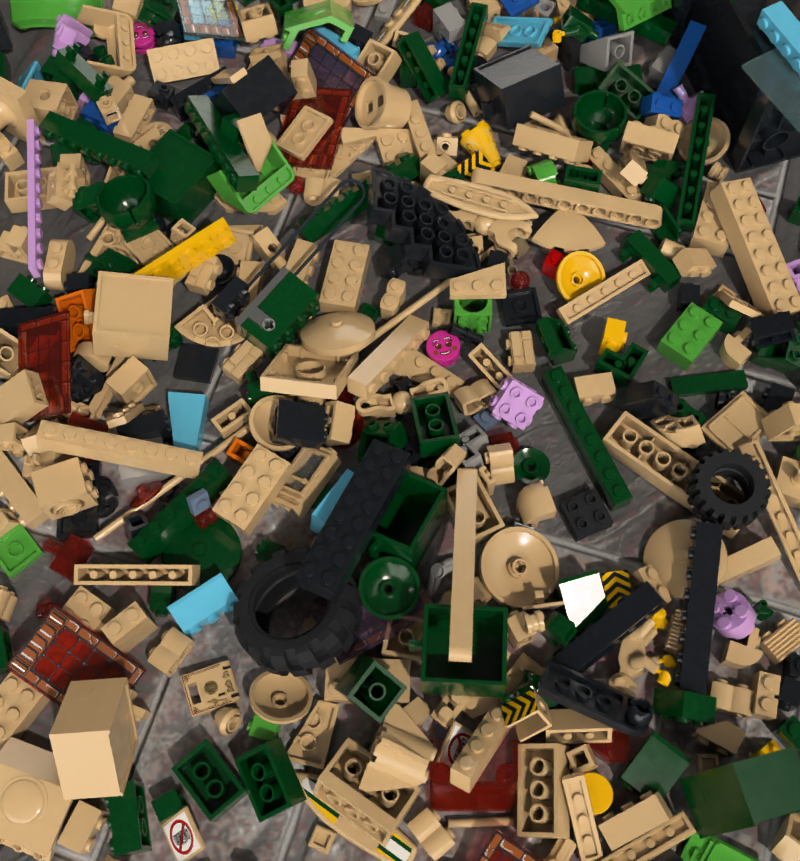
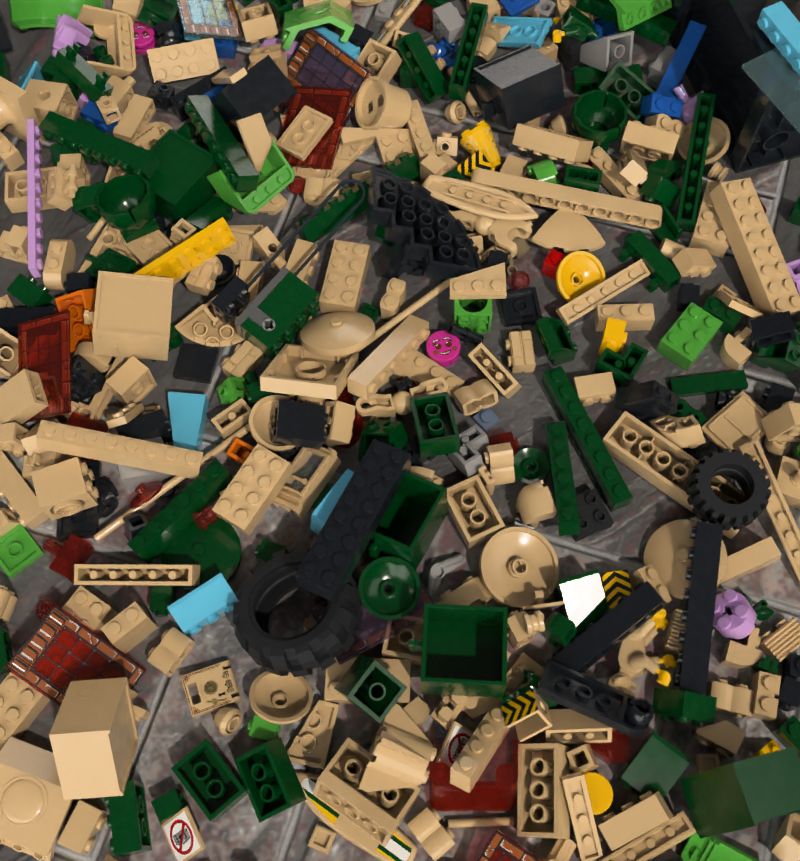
sand blue plate [186,488,211,516] -> none
dark green brick [220,113,243,143] -> none
tan brick [283,58,317,101] -> none
tan brick [426,443,466,486] -> none
tan tile [432,308,452,328] -> none
tan beam [448,468,477,662] -> none
lavender brick [488,375,545,430] -> none
tan bar [529,111,576,136] -> none
none -> dark green brick [184,196,233,234]
none -> bright green brick [217,376,248,405]
none -> dark green brick [546,421,580,536]
none -> tan brick [594,303,655,332]
none -> dark green piece [753,654,780,675]
none -> tan cone [764,437,791,456]

